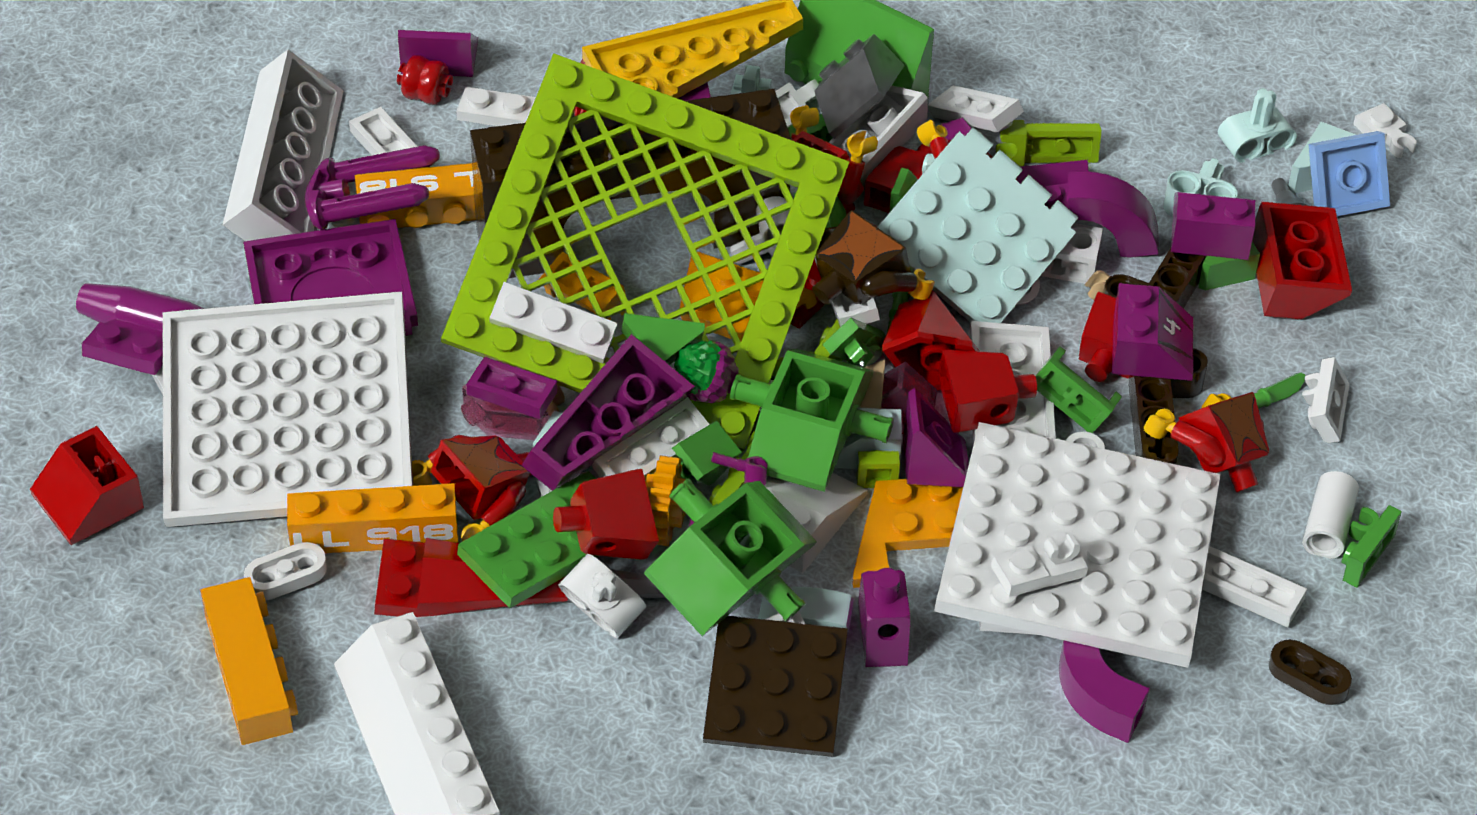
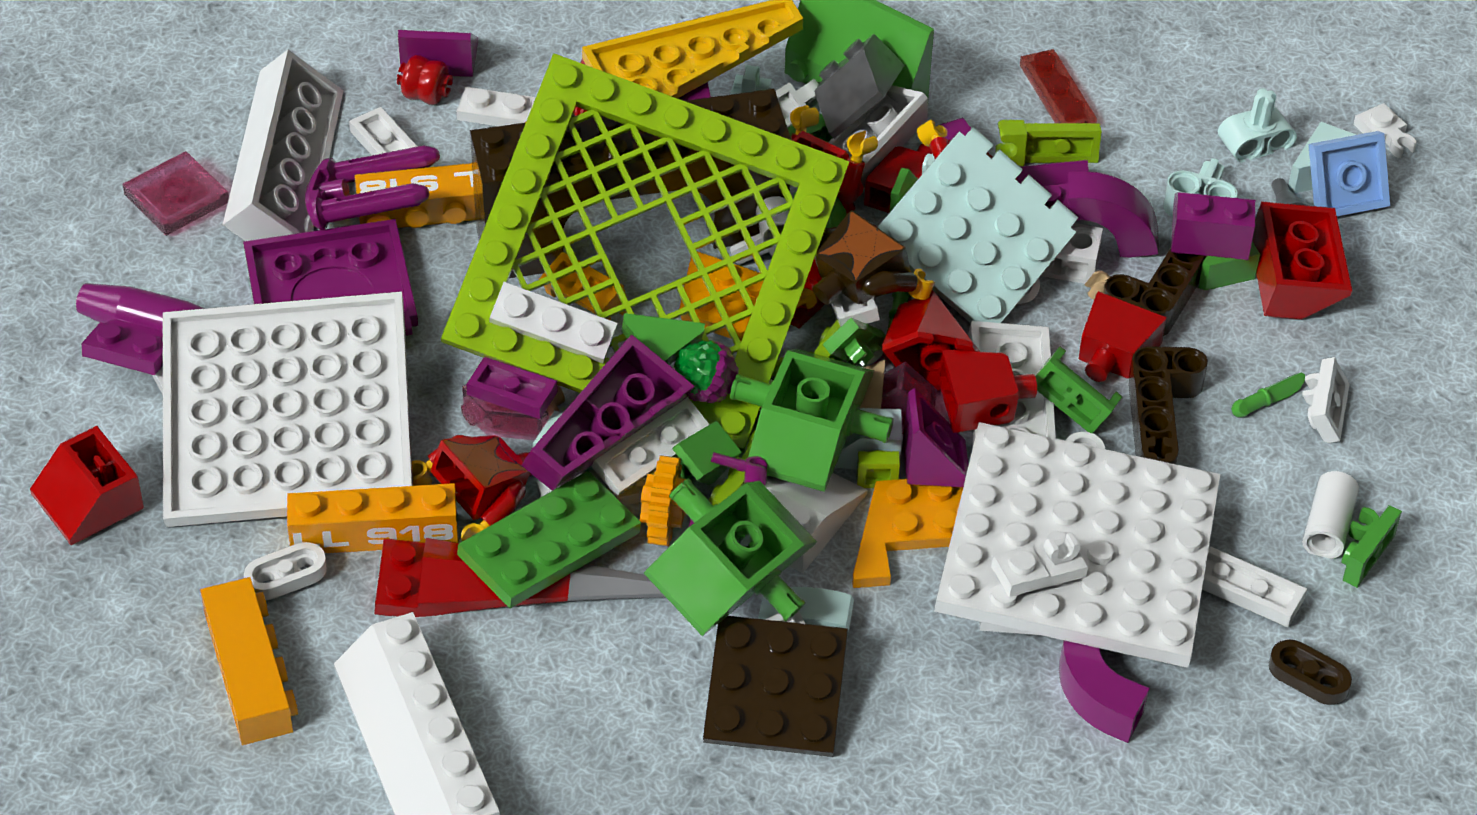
red torso [553,469,659,559] -> none
white beam [558,554,646,639] -> none
magenta torso [858,568,910,667] -> none
white plate [928,85,1024,132] -> none
magenta slope [1112,283,1193,381] -> none
red torso [1144,392,1269,492] -> none
none -> clear pink plate [122,151,229,236]
none -> clear red plate [1020,49,1097,123]

